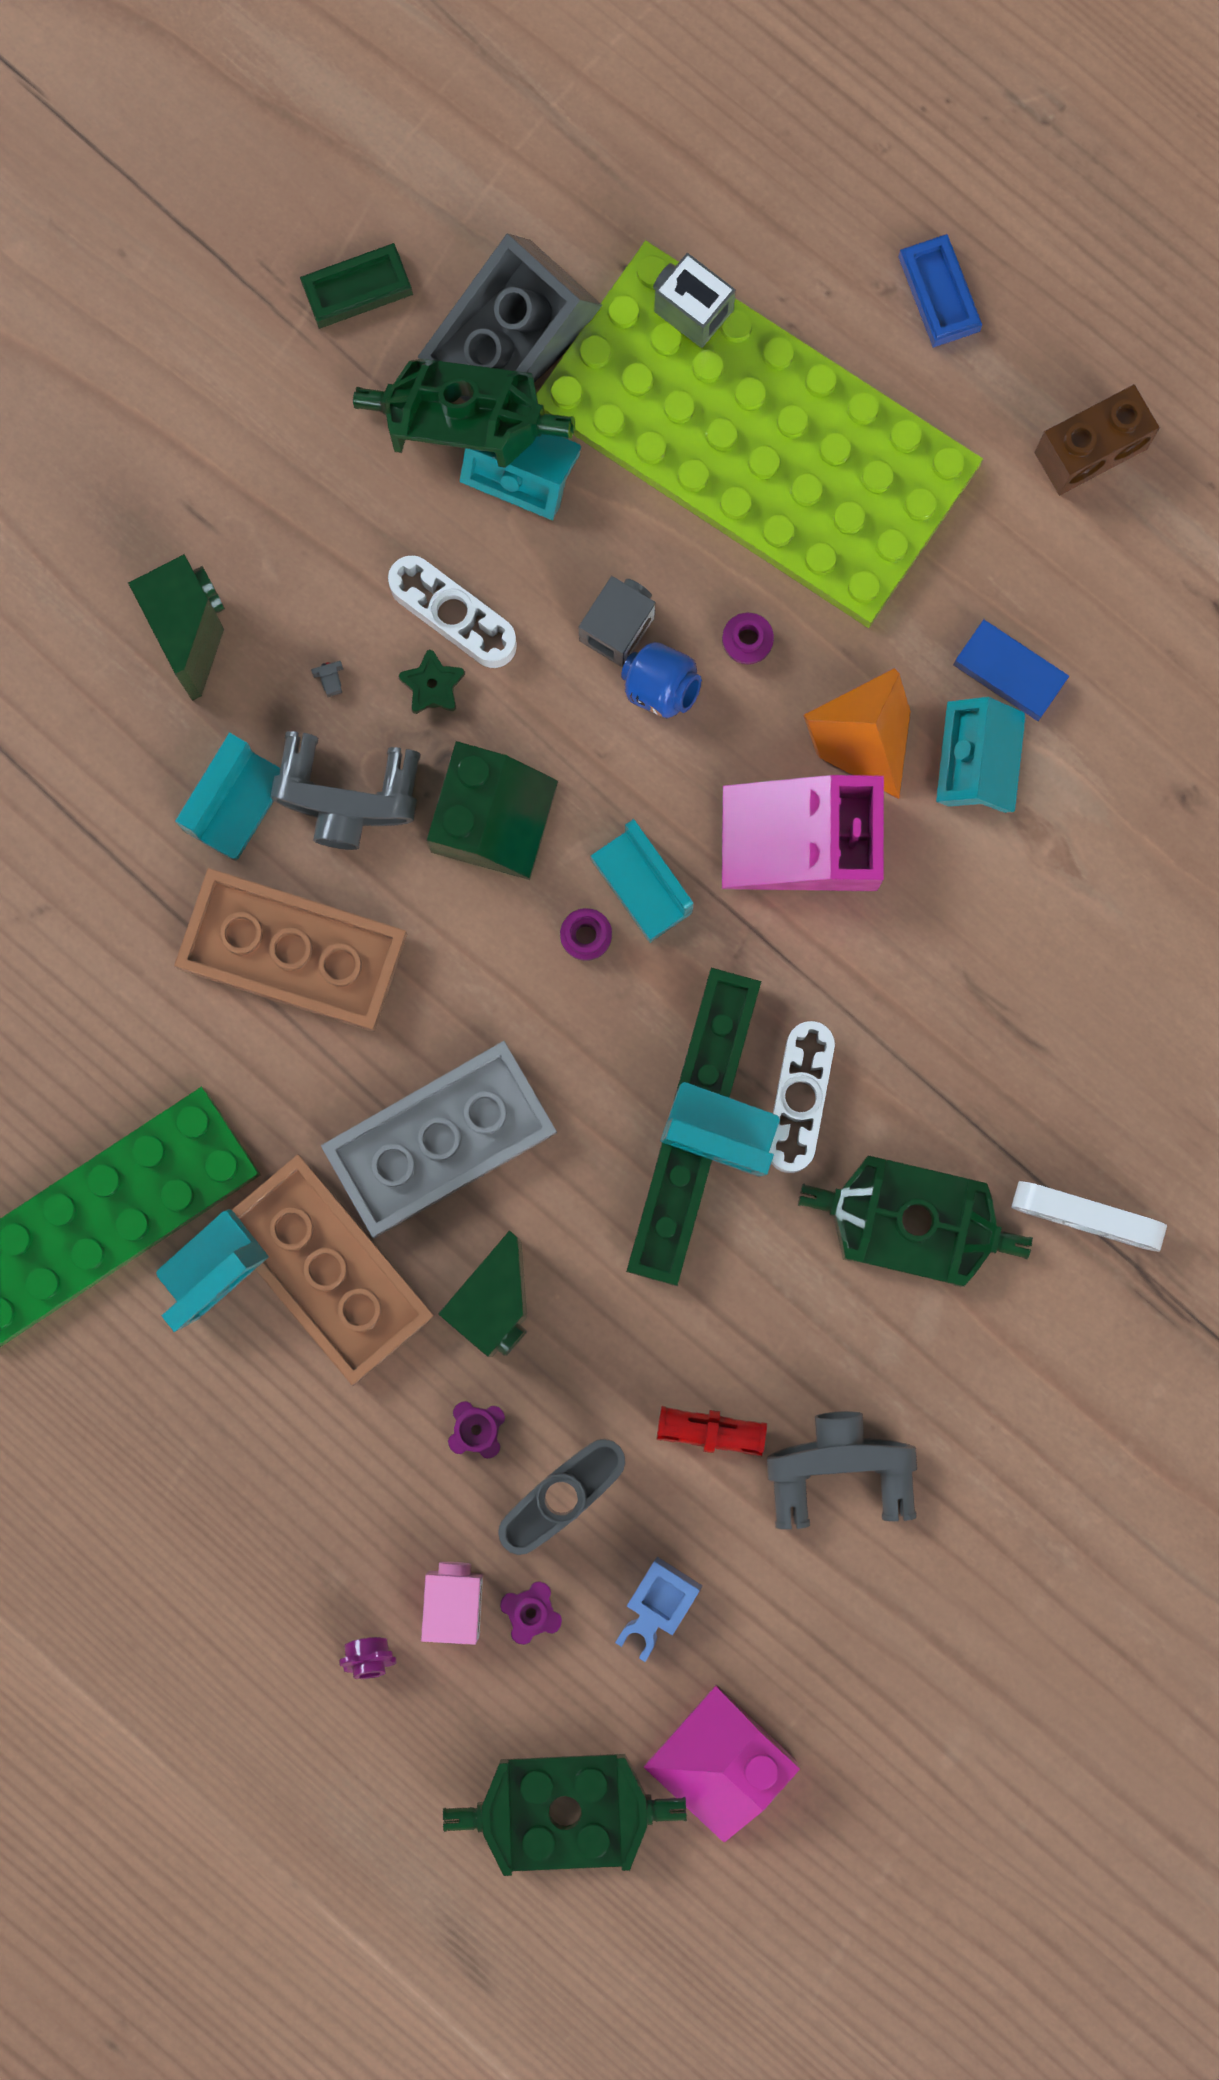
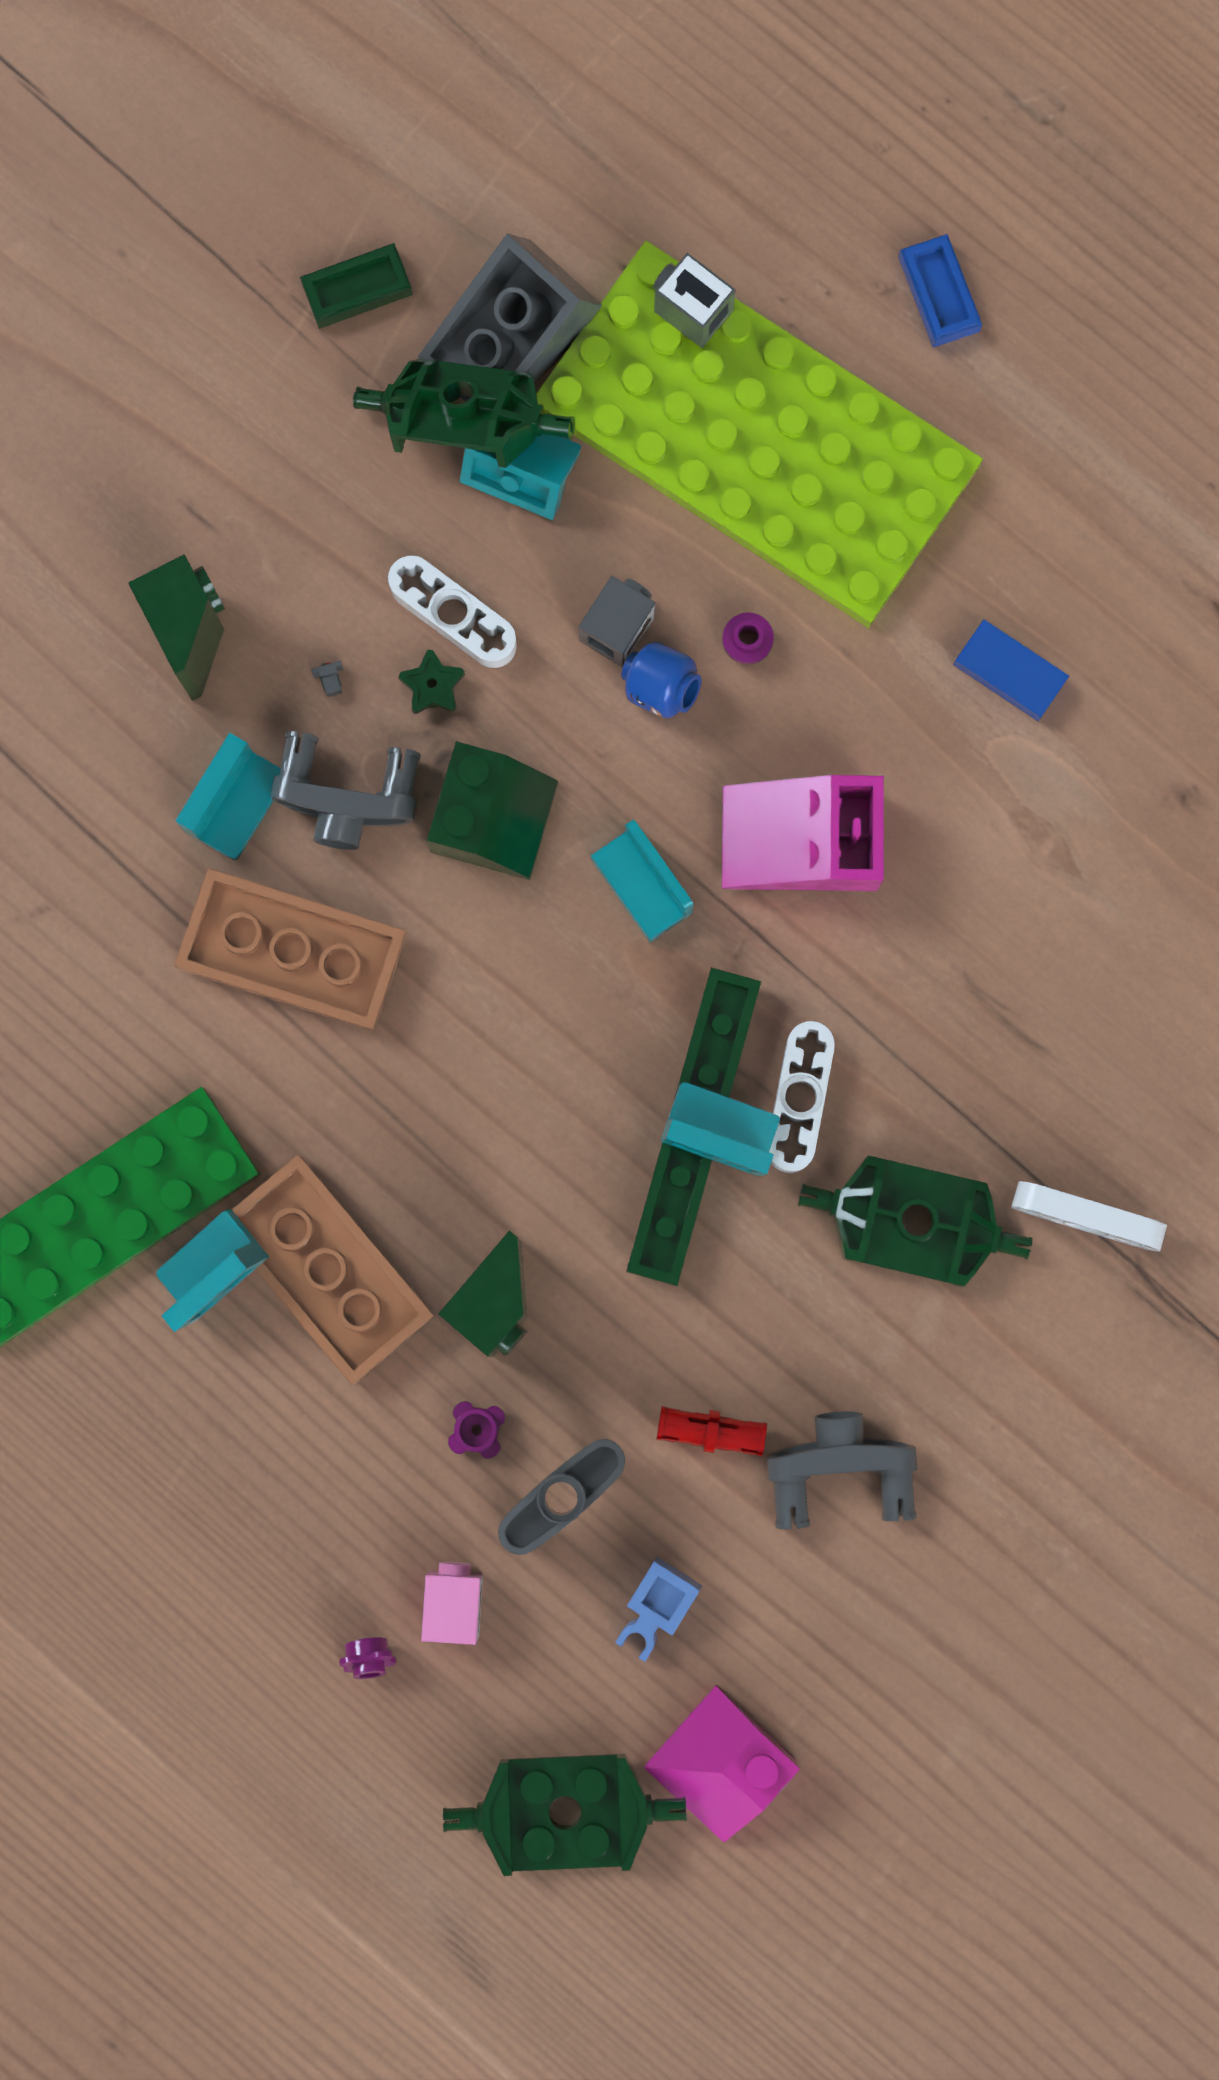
light grey plate [321,1041,557,1238] -> none
magenta plate [500,1581,562,1645] -> none
magenta plate [560,908,612,961] -> none
orange slope [803,668,911,799] -> none
teal panel [936,697,1025,813] -> none
reddish brown brick [1034,384,1160,496] -> none

